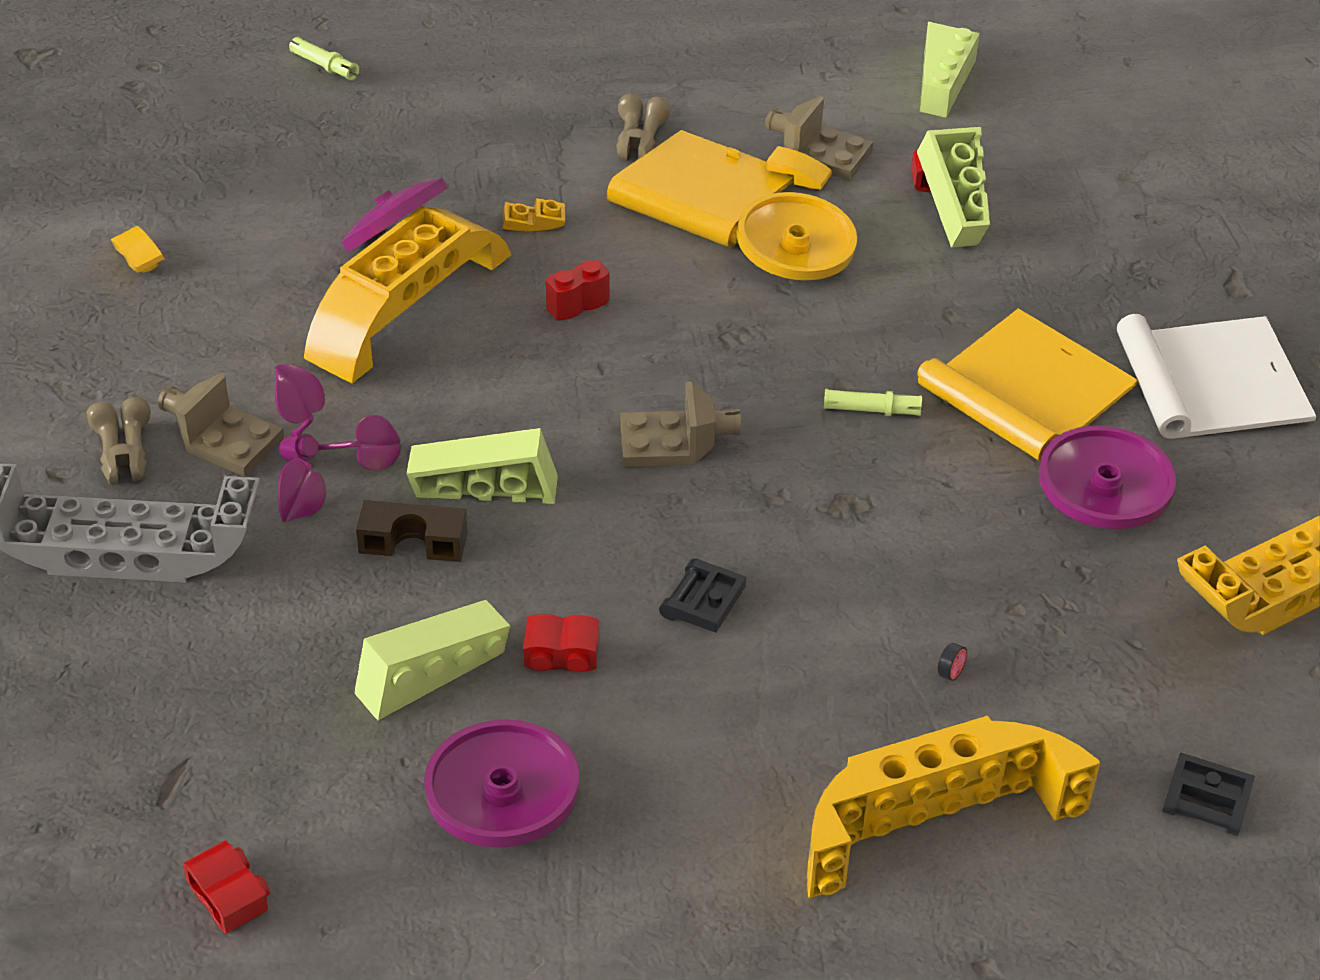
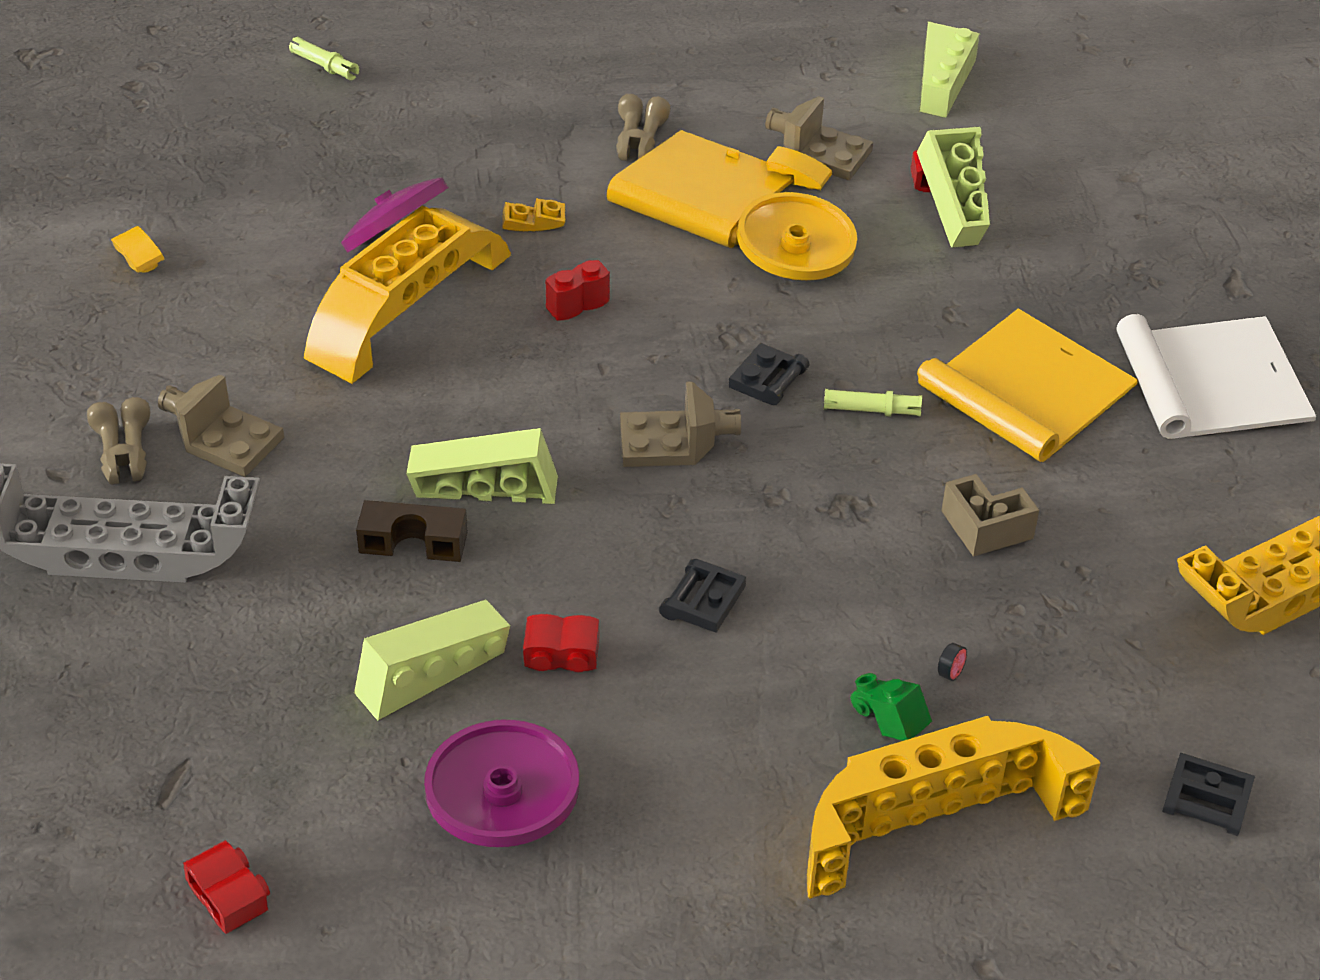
magenta plant [274,365,401,522] -> none
magenta dish [1039,426,1176,529] -> none
none -> black plate [729,343,810,405]
none -> green brick [850,673,932,741]
none -> dark tan brick [942,474,1039,557]

